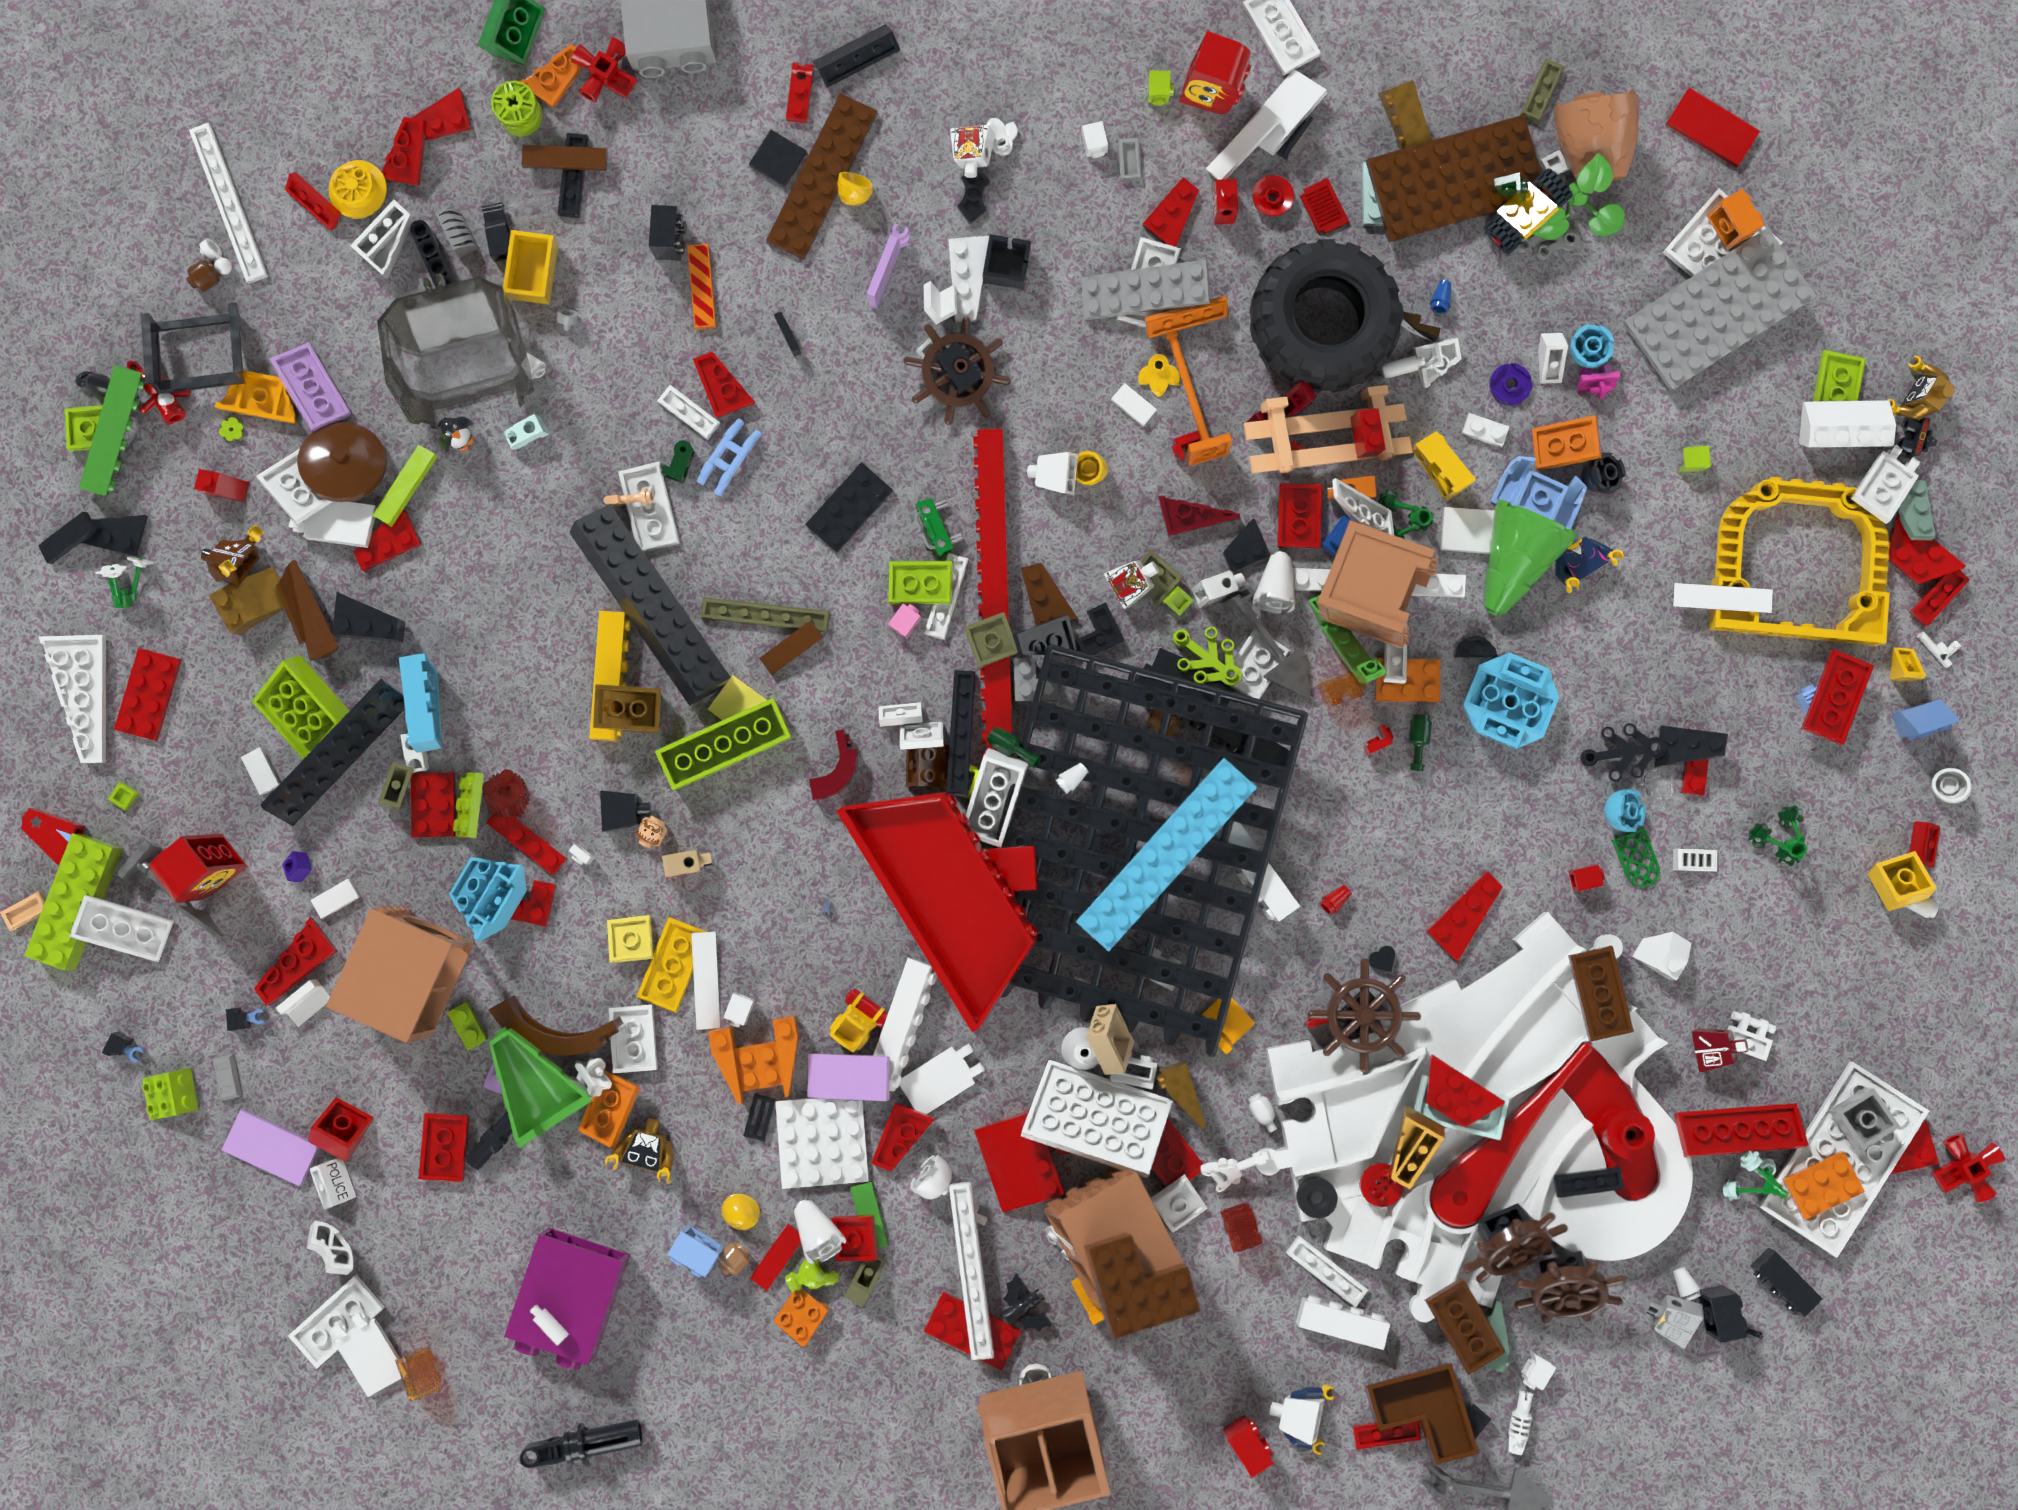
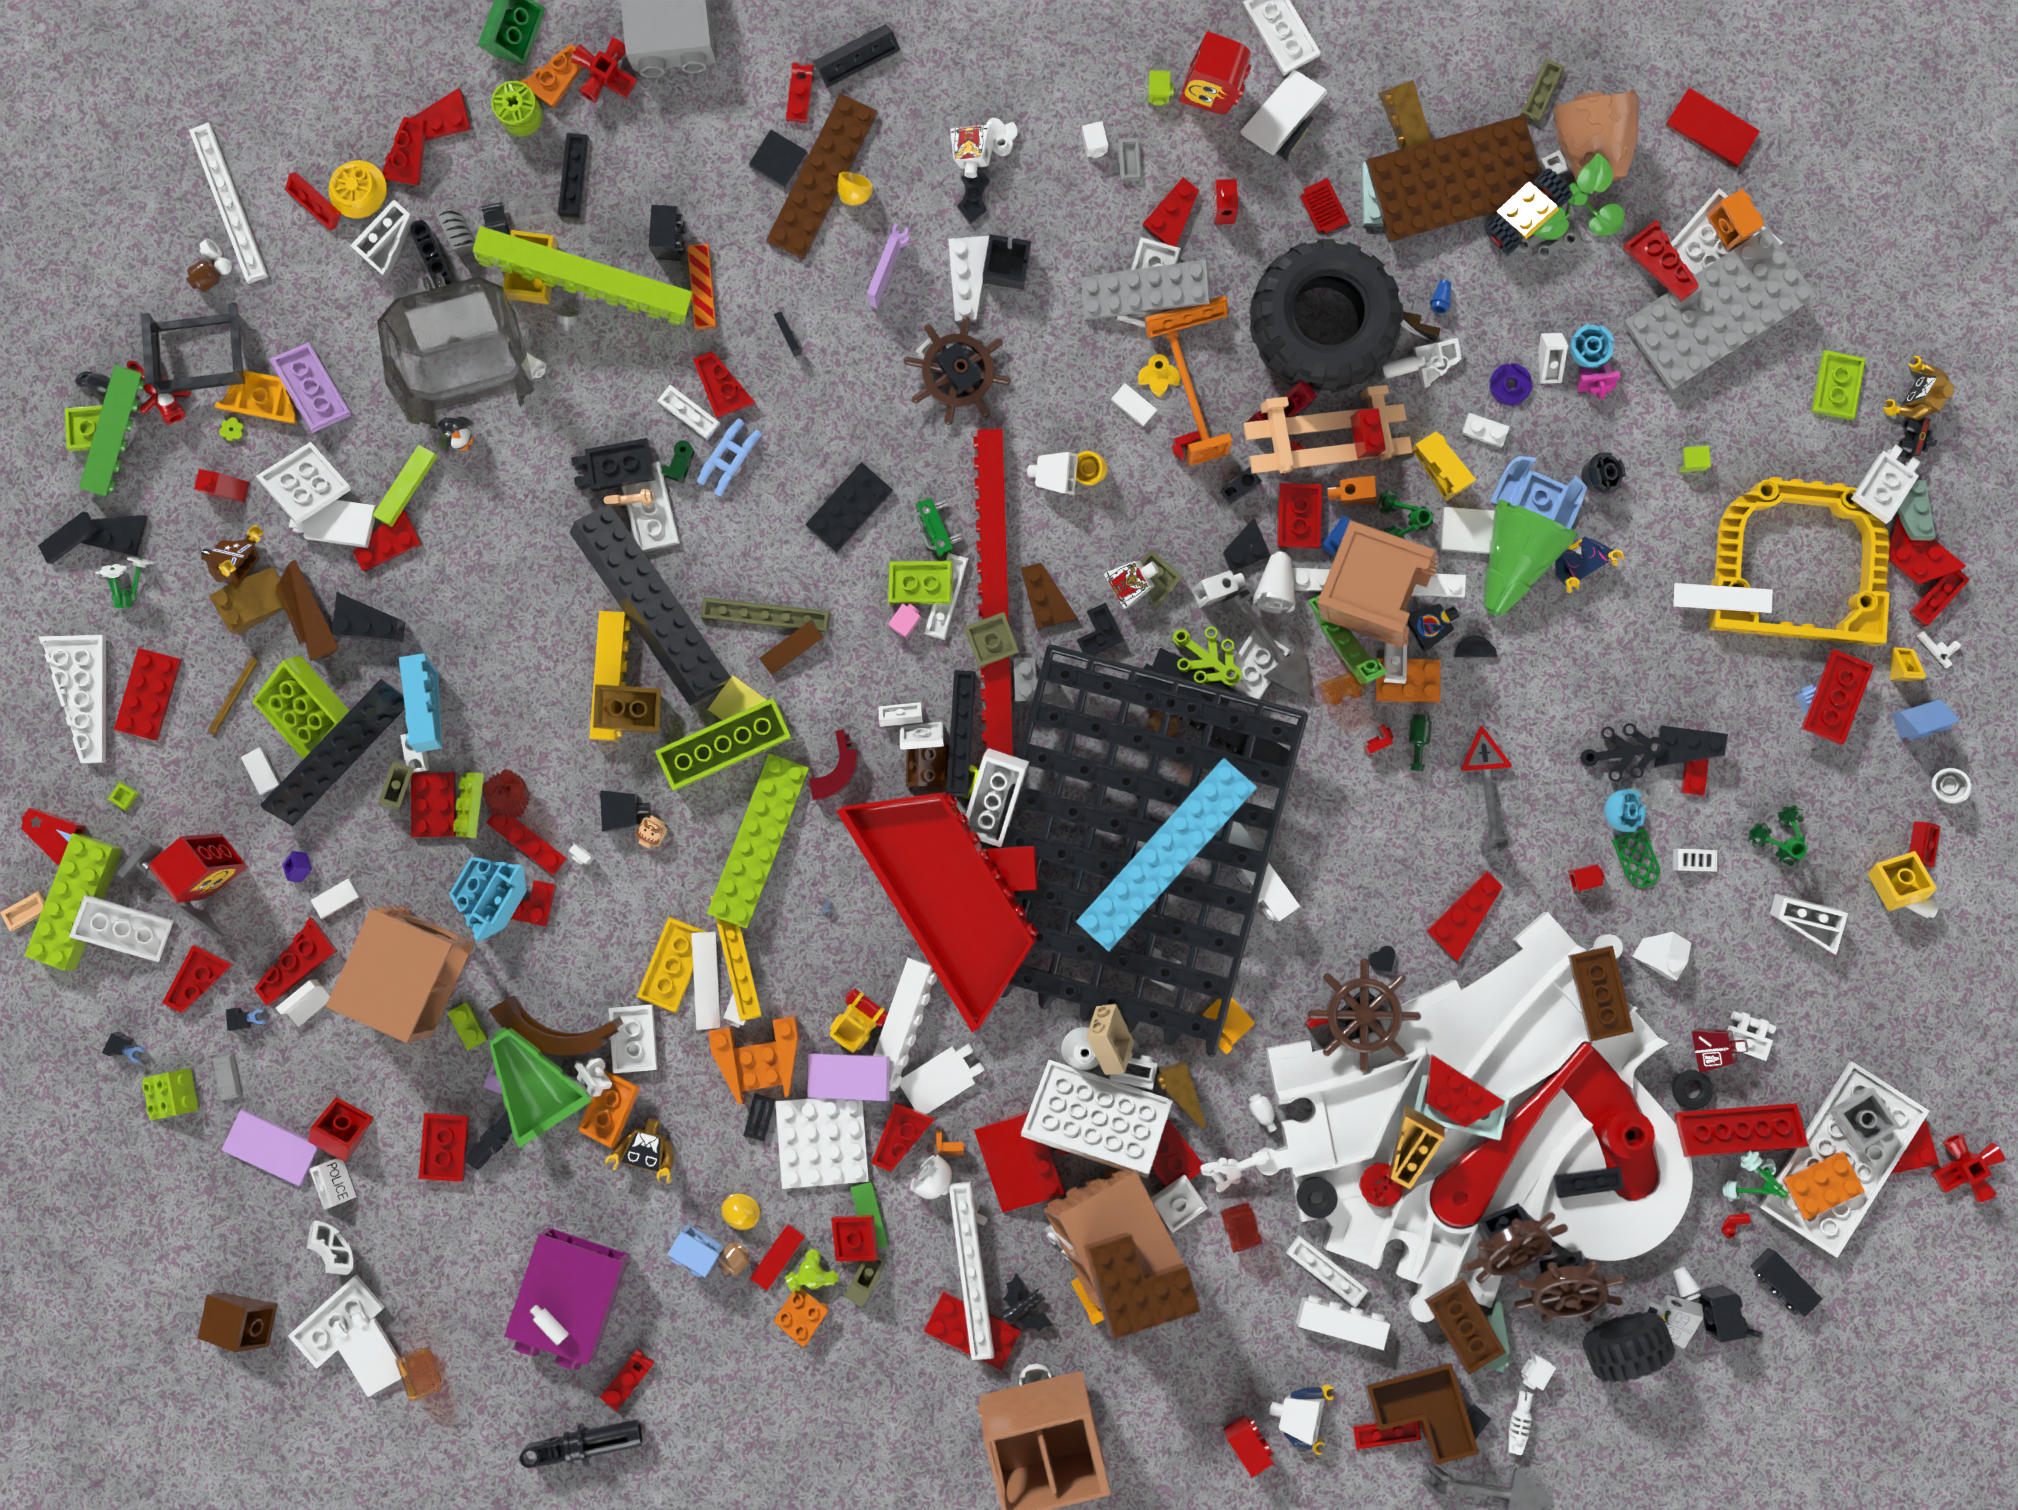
reddish brown dish [297,422,387,502] -> none
light aqua leg [504,414,550,450] -> none
reddish brown tile [521,145,608,171] -> none
light yellow tile [607,915,654,964] -> none
tan torso [662,850,712,879] -> none
white cone [794,1200,846,1264] -> none
white panel [924,281,957,325] -> none
dark green piece [987,727,1041,768] -> none
black wing [1013,615,1078,655] -> none
white cone [1056,762,1088,794] -> none
dark red wing [1158,495,1241,537] -> none
lime plate [1163,585,1194,616] -> none
white tile [1206,106,1281,180] -> none
red dish [1252,175,1294,217] -> none
red cone [1320,885,1352,915] -> none
white wedge [1332,478,1394,535] -> none
medium azure piece [1462,652,1559,749] -> none
dark green bracket [1494,172,1529,201] -> none
orange plate [1532,415,1602,471] -> none
white slope [1799,400,1896,447] -> none
none -> red wing [162,945,233,1013]
none -> reddish brown slope [197,1293,278,1352]
none -> pearl gold bar [208,656,259,735]
none -> lime brick [473,226,692,325]
none -> black tile [571,438,655,492]
none -> red plate [600,1348,655,1411]
none -> lime plate [706,753,809,929]
none -> yellow plate [710,896,761,1022]
none -> orange tile [936,1130,964,1156]
none -> black leg [1220,466,1262,505]
none -> black torso [1407,604,1459,653]
none -> flat silver piece [1460,726,1513,854]
none -> black tyre [1582,1312,1675,1382]
none -> red wing [1623,219,1699,302]
none -> black tyre [1672,1070,1713,1110]
none -> red arm [1721,1213,1751,1238]
none -> white wedge [1770,894,1848,955]

